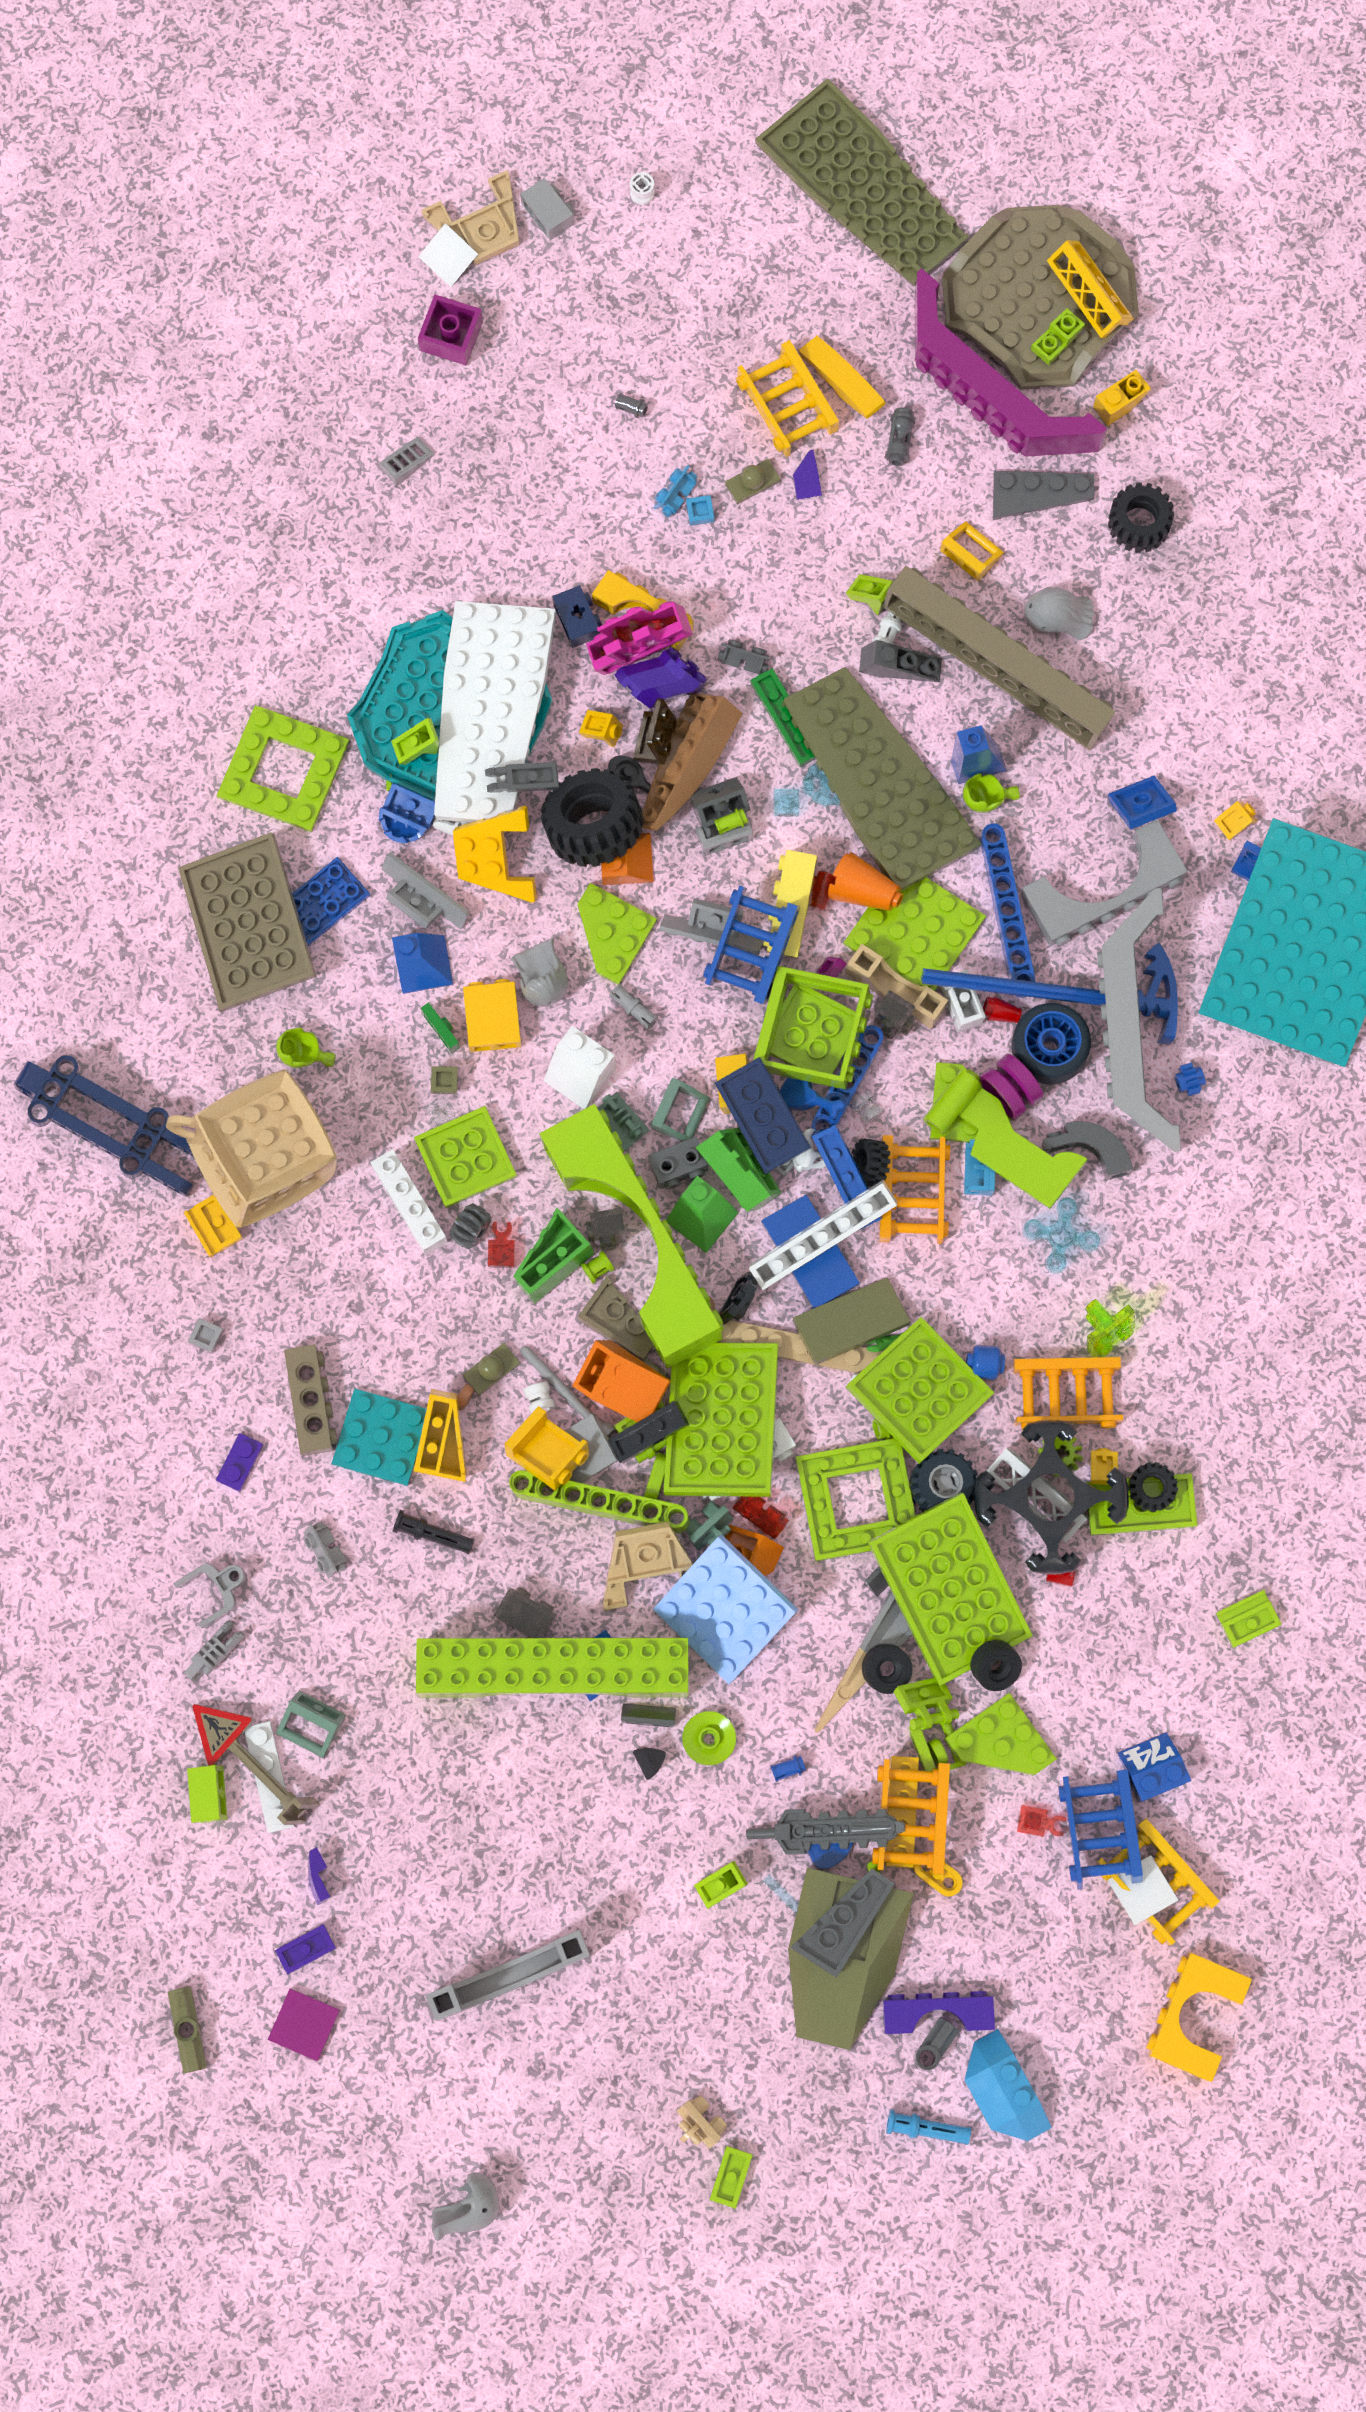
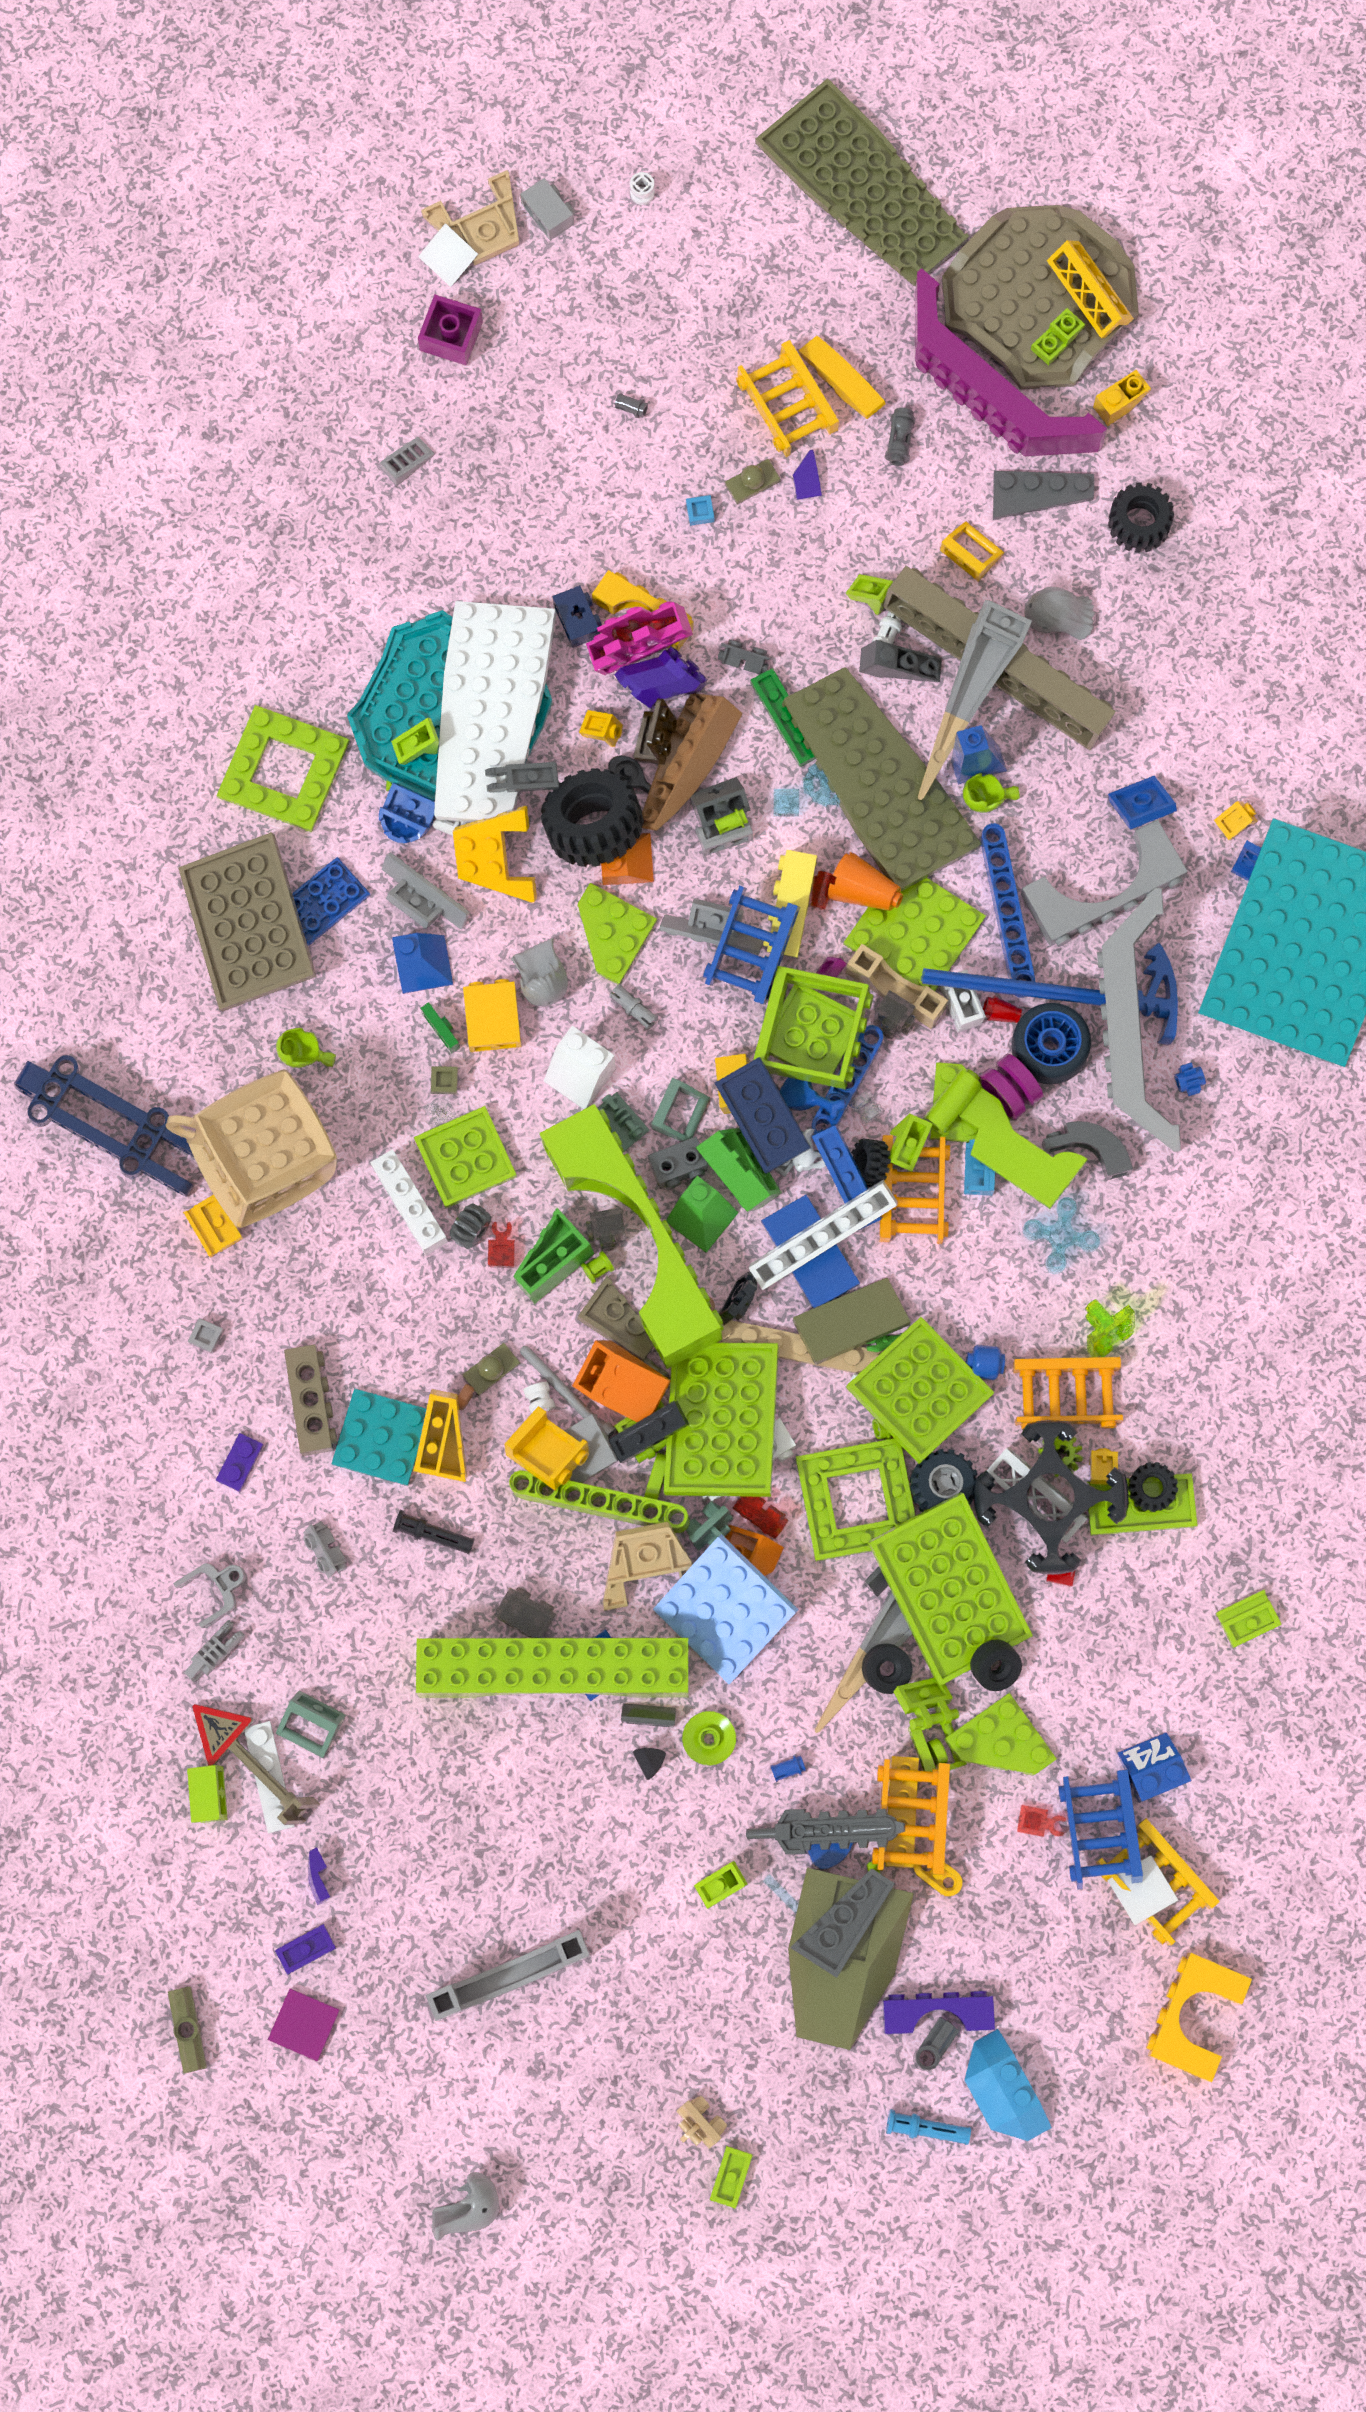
dark azure hinge [653,465,698,517] -> none
none -> lime slope [888,1113,933,1172]
none -> light grey plate [918,600,1032,800]

